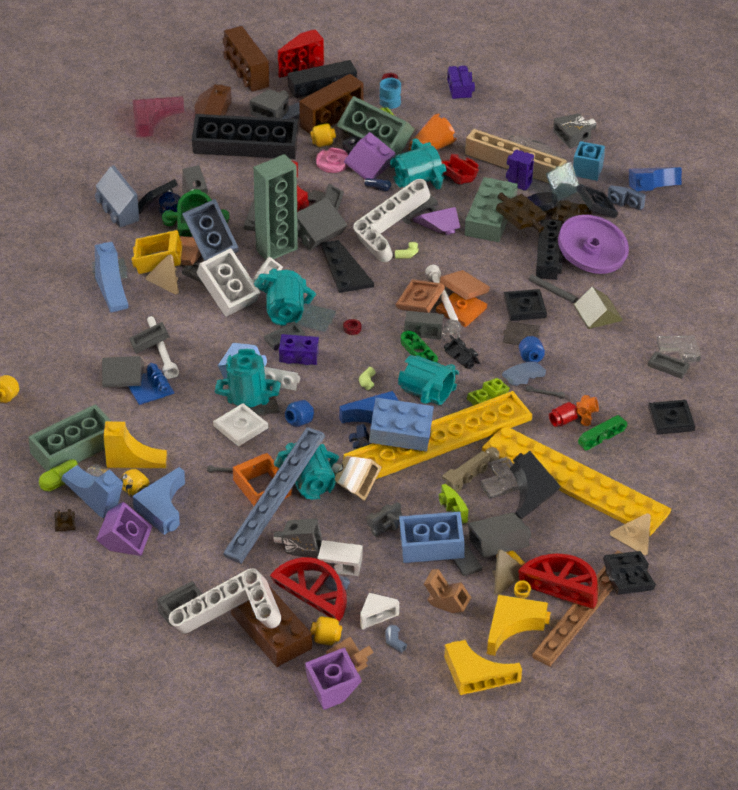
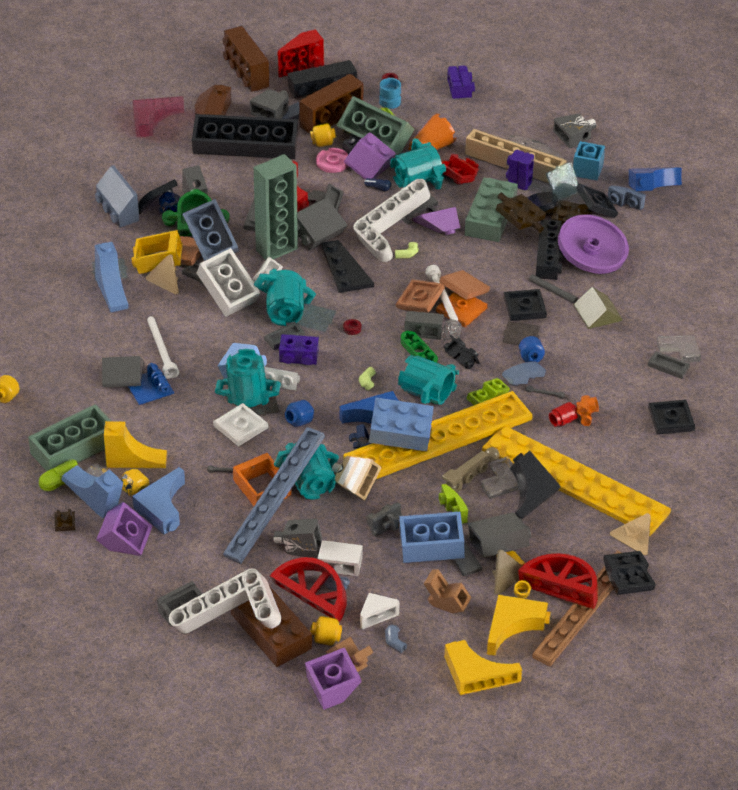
dark grey tile [129,322,170,354] -> none
green beam [578,415,627,451] -> none

